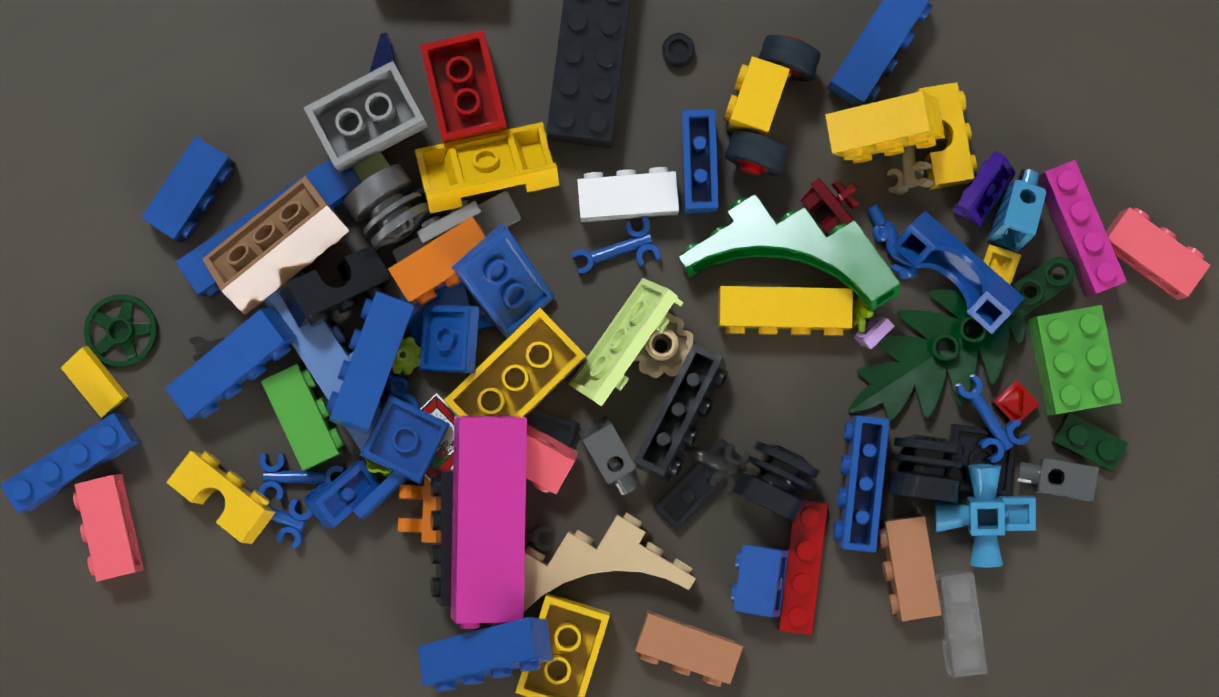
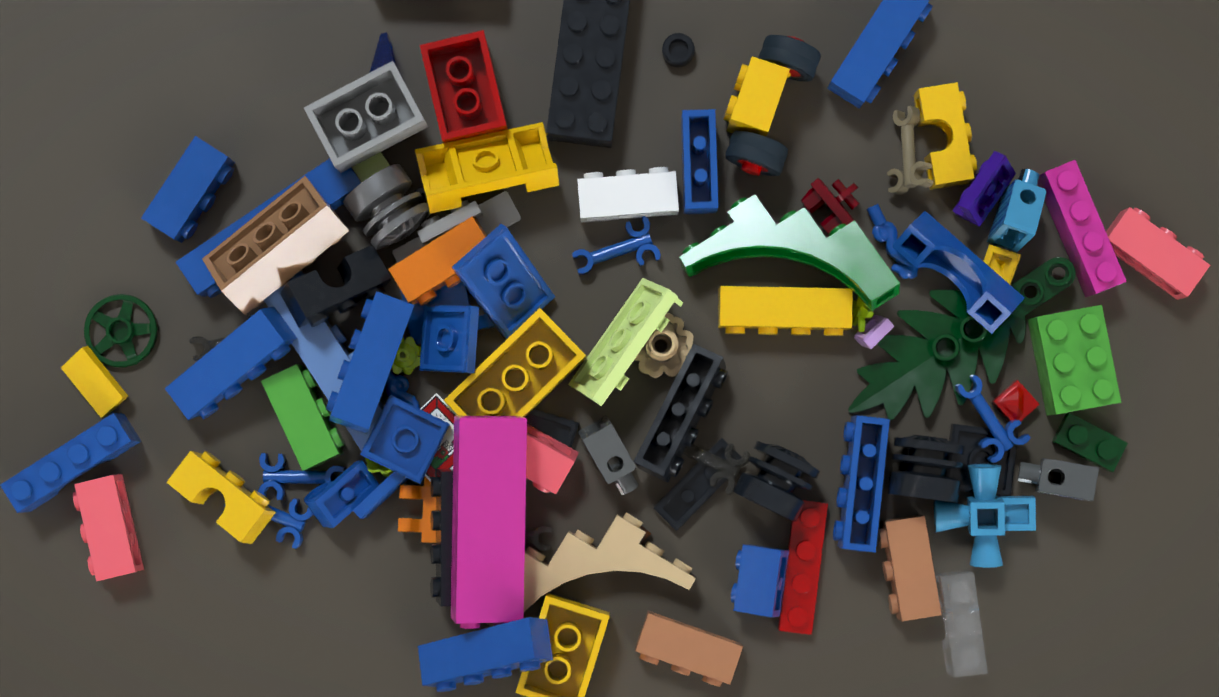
yellow brick [825,91,945,163] -> none

